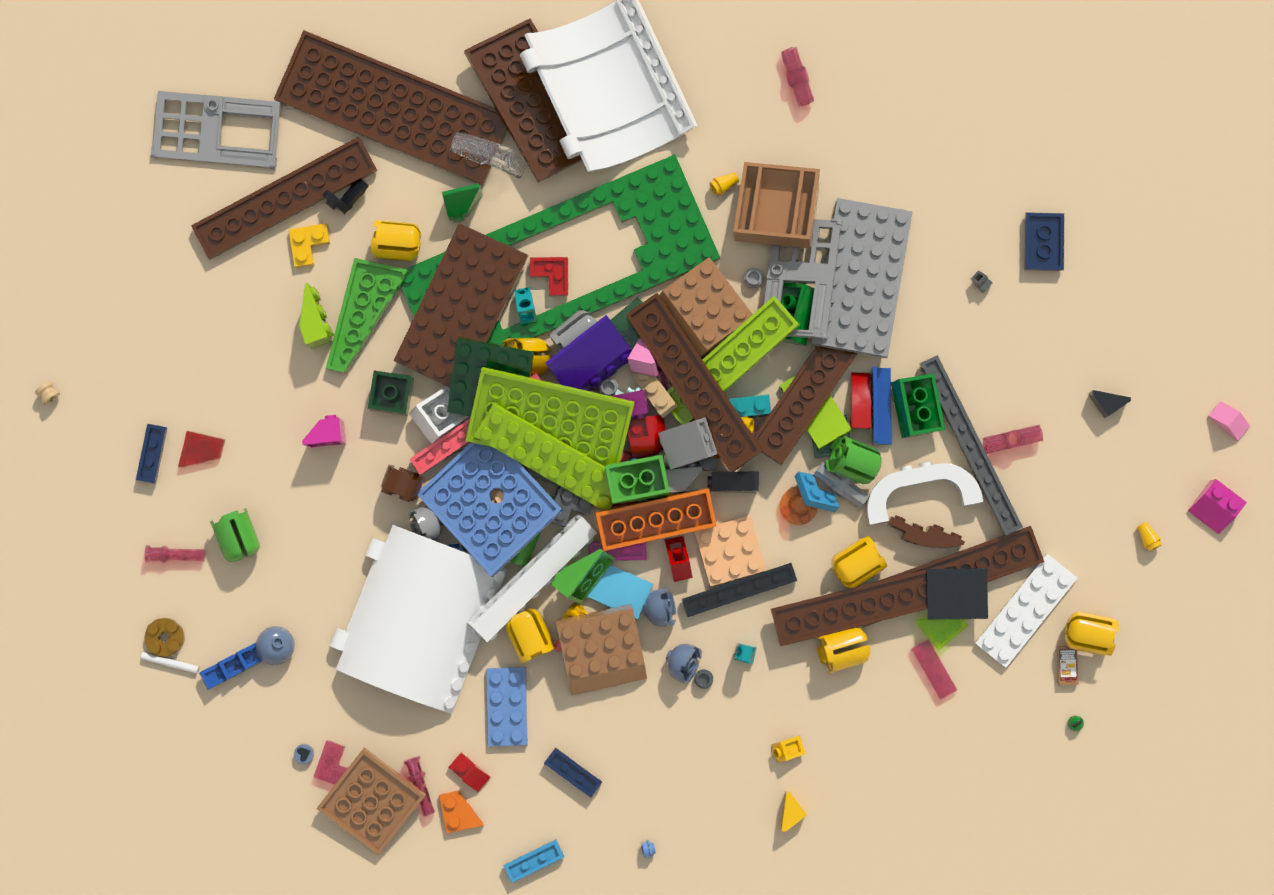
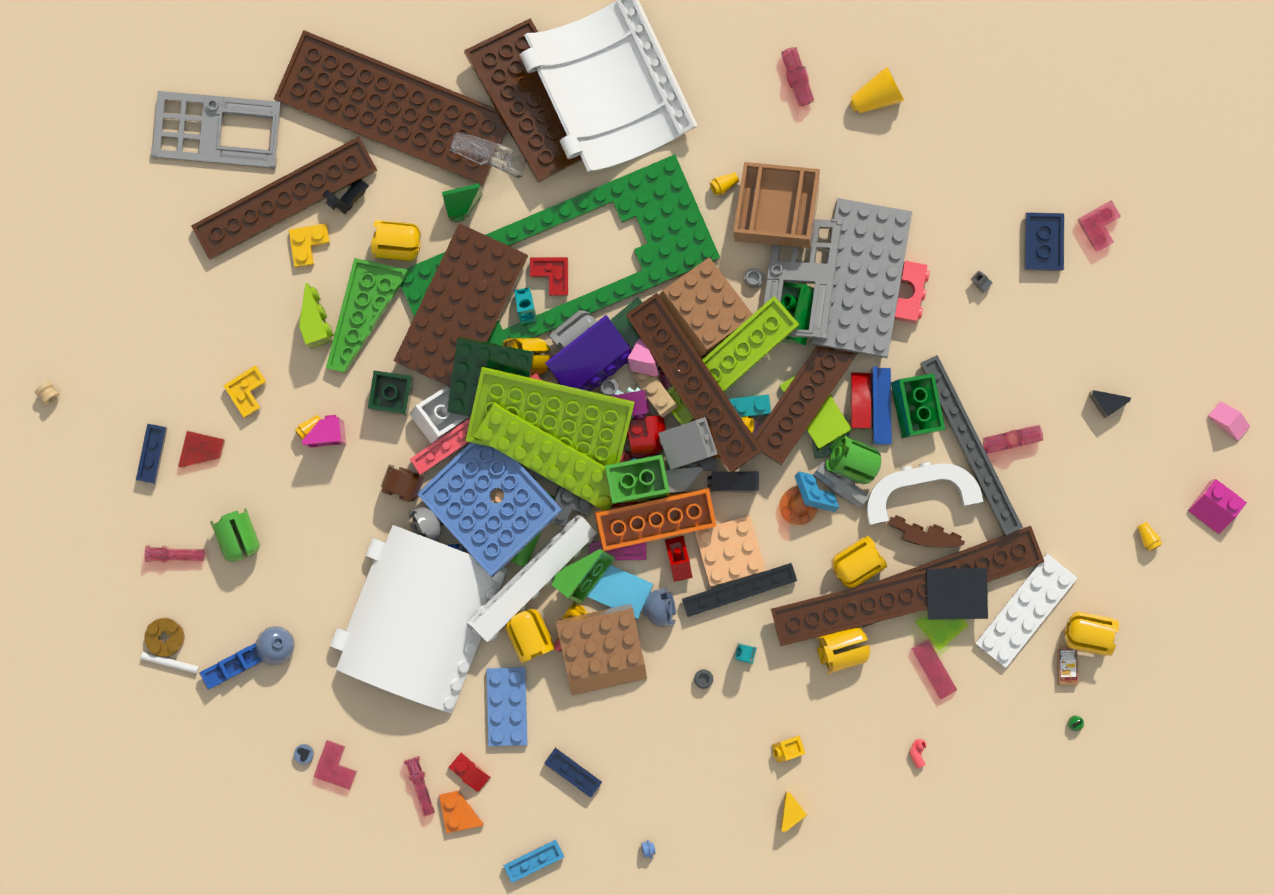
medium nougat plate [316,747,426,855] -> none
sand blue cylinder [666,644,702,684] -> none
none -> yellow plate [223,365,267,418]
none -> yellow cone [295,415,321,440]
none -> yellow cone [849,67,904,114]
none -> coral arch [894,261,930,323]
none -> coral arm [910,739,927,769]
none -> clear pink plate [1077,200,1121,253]

